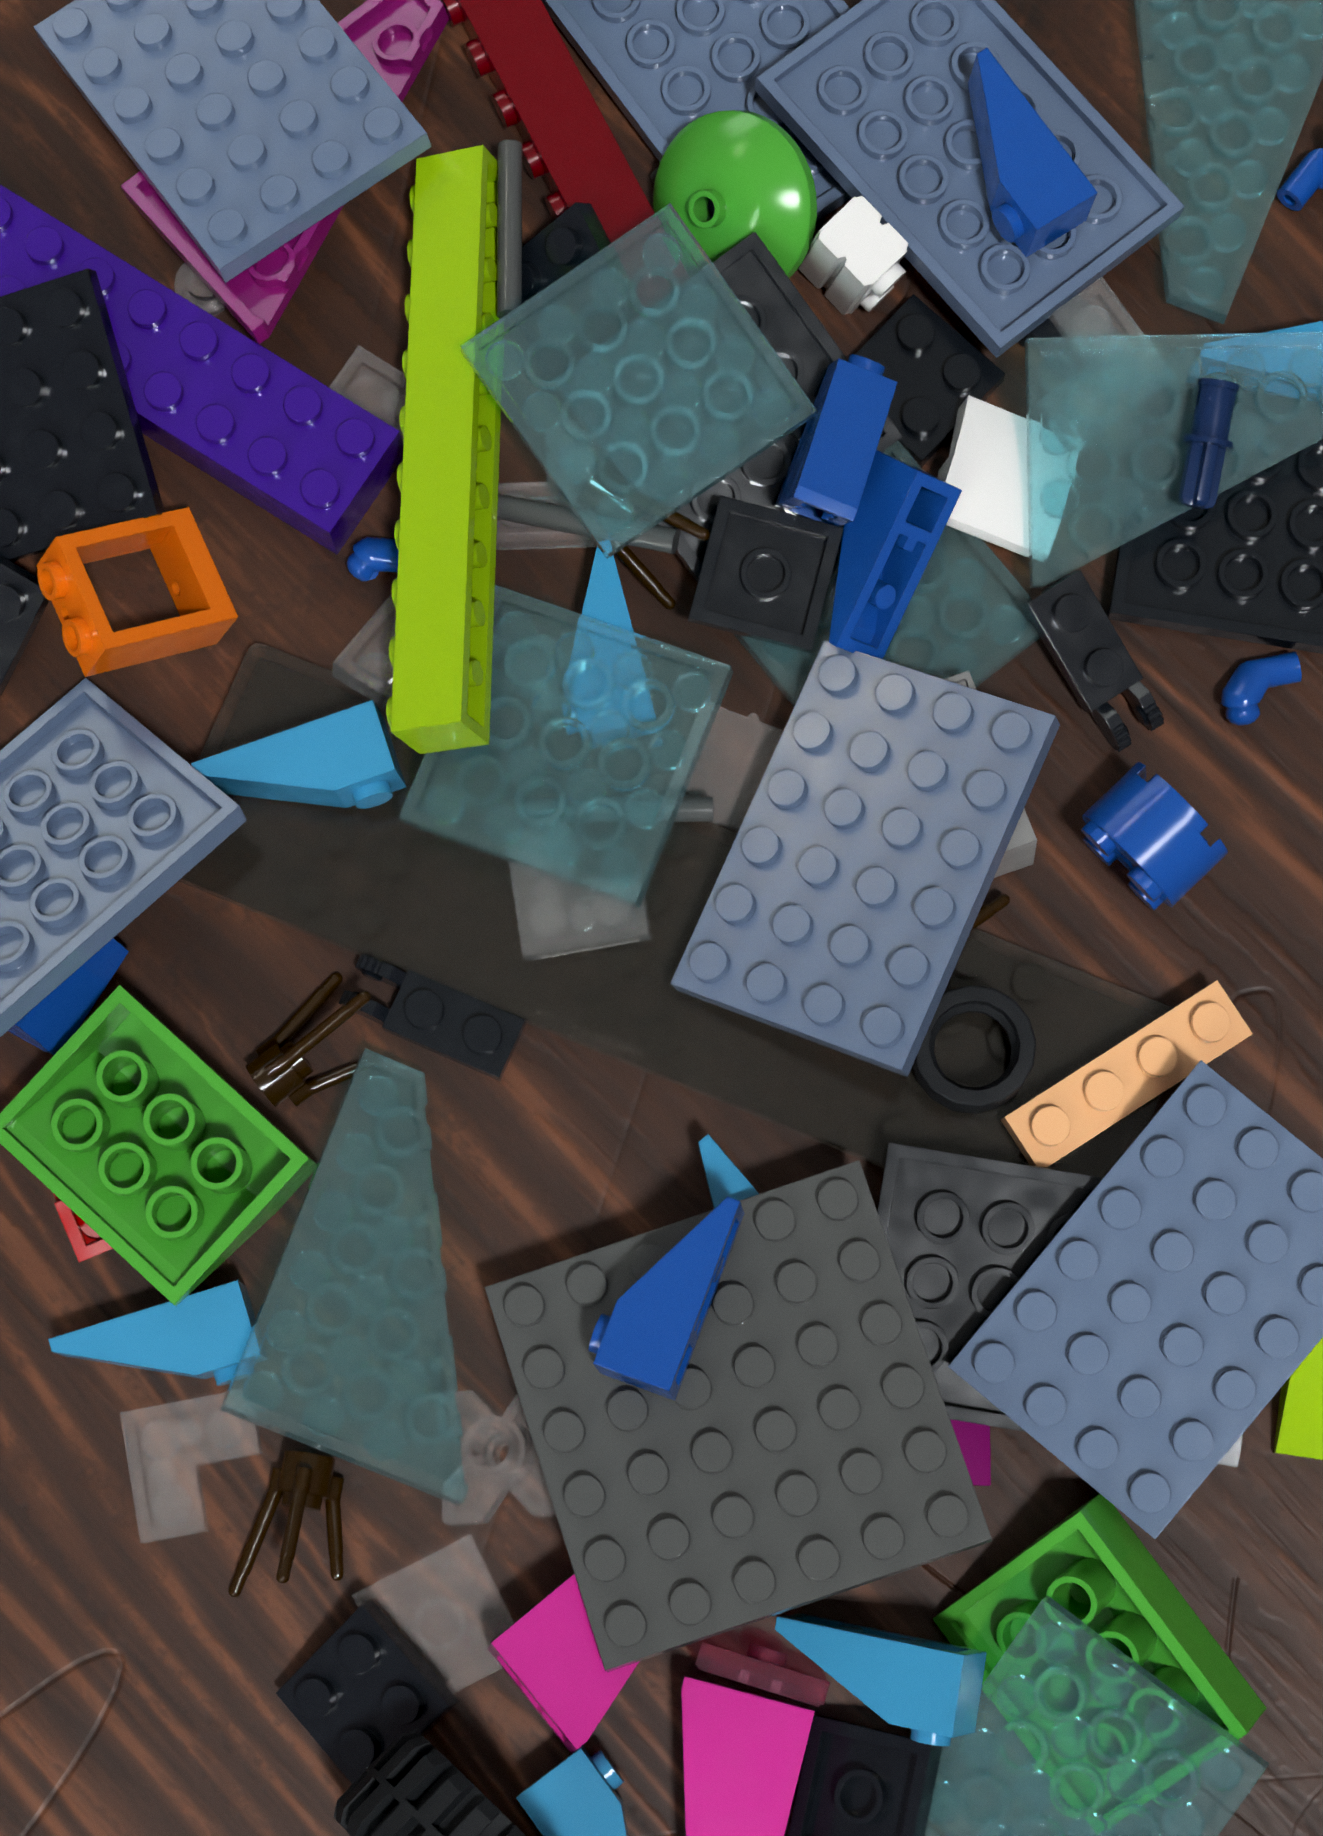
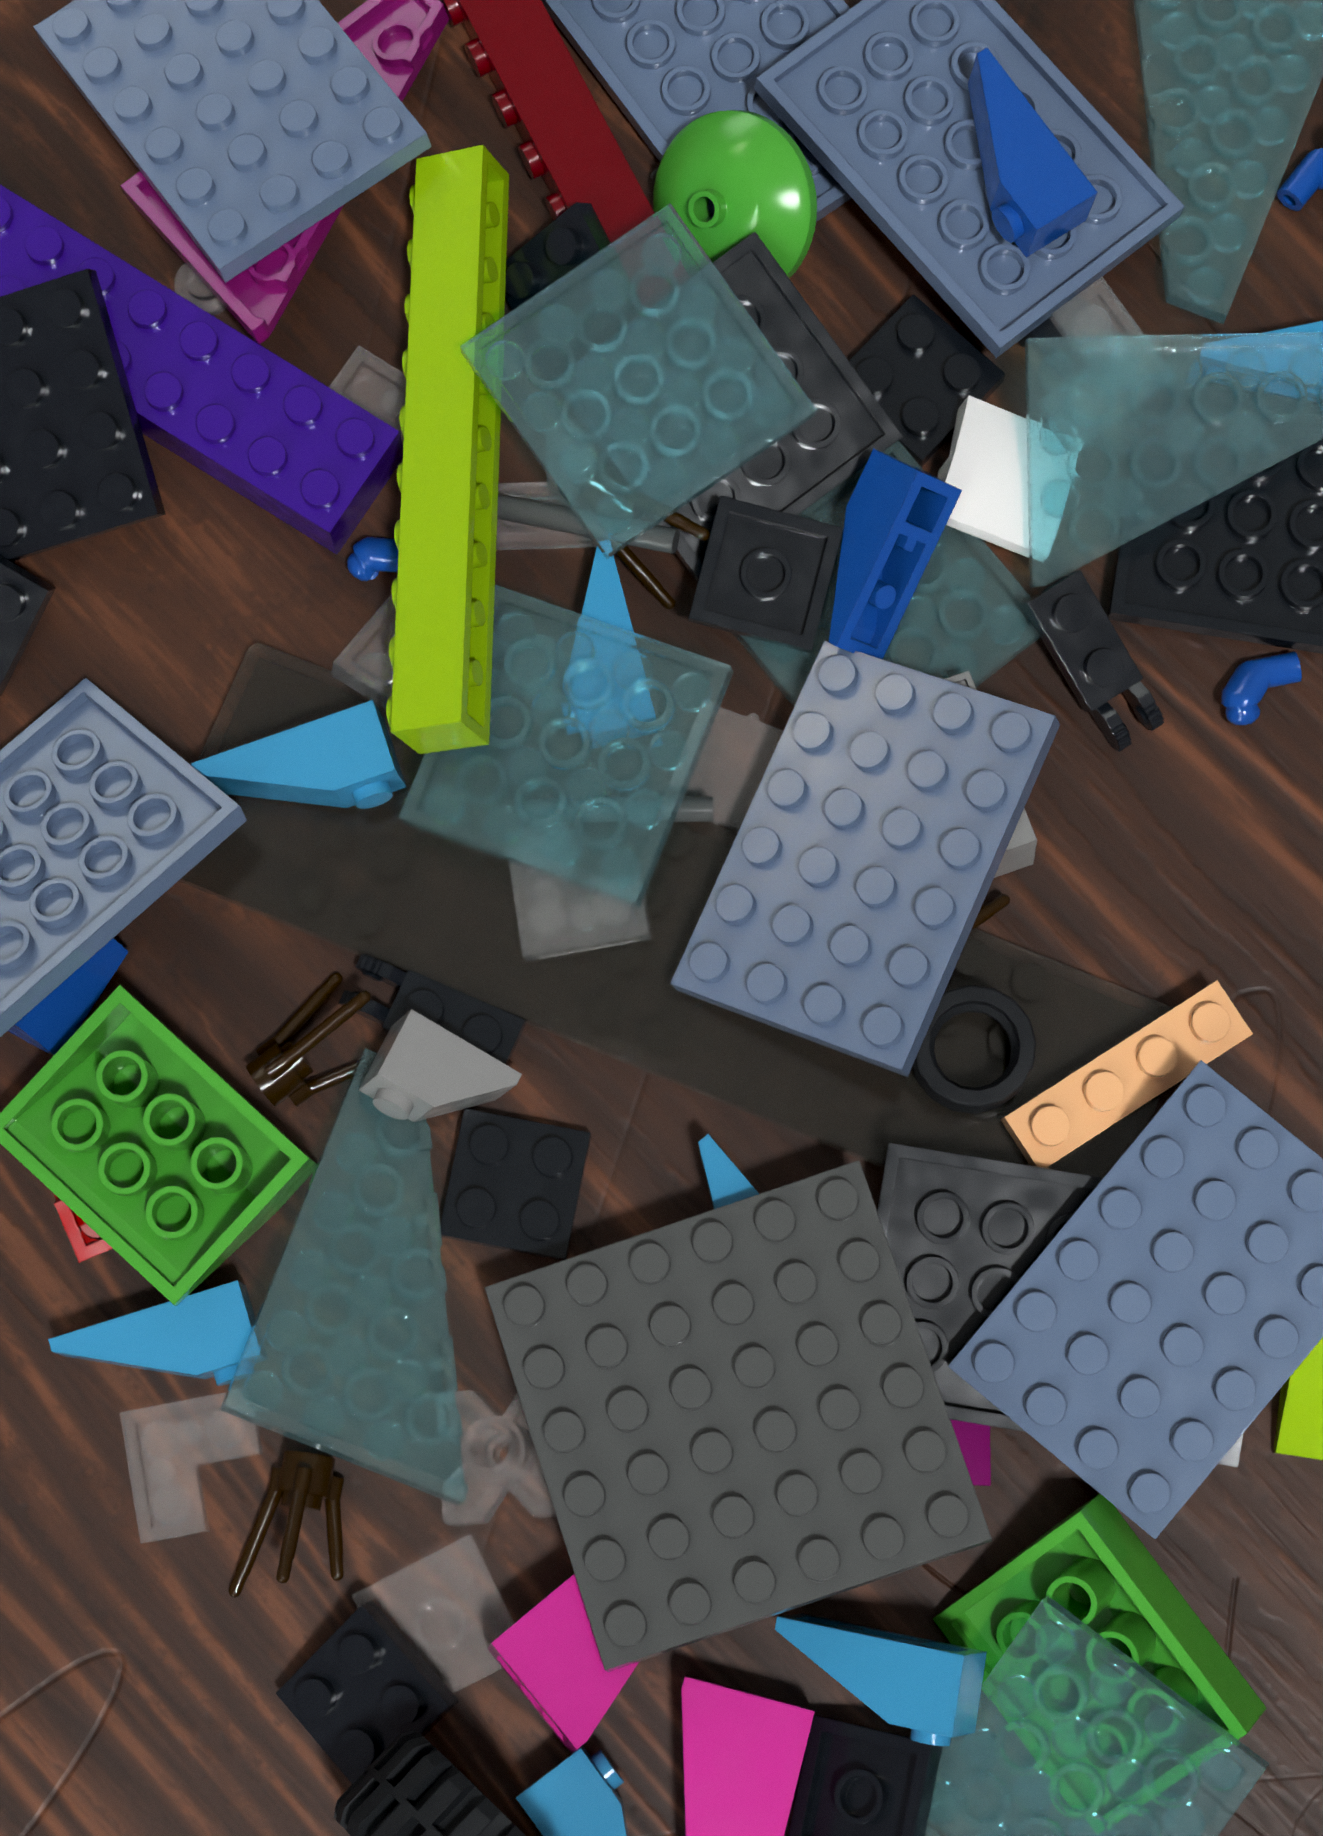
orange window [36,507,238,677] -> none
dark grey bar [497,139,522,321] -> none
blue slope [589,1197,744,1401] -> none
clear pink plate [695,1642,830,1707] -> none
blue slope [775,354,898,527] -> none
white brick [798,196,909,315] -> none
blue brick [1081,762,1228,911] -> none
dark blue axle [1178,378,1240,509] -> none
none -> light grey slope [359,1009,522,1122]
none -> black plate [438,1108,591,1261]

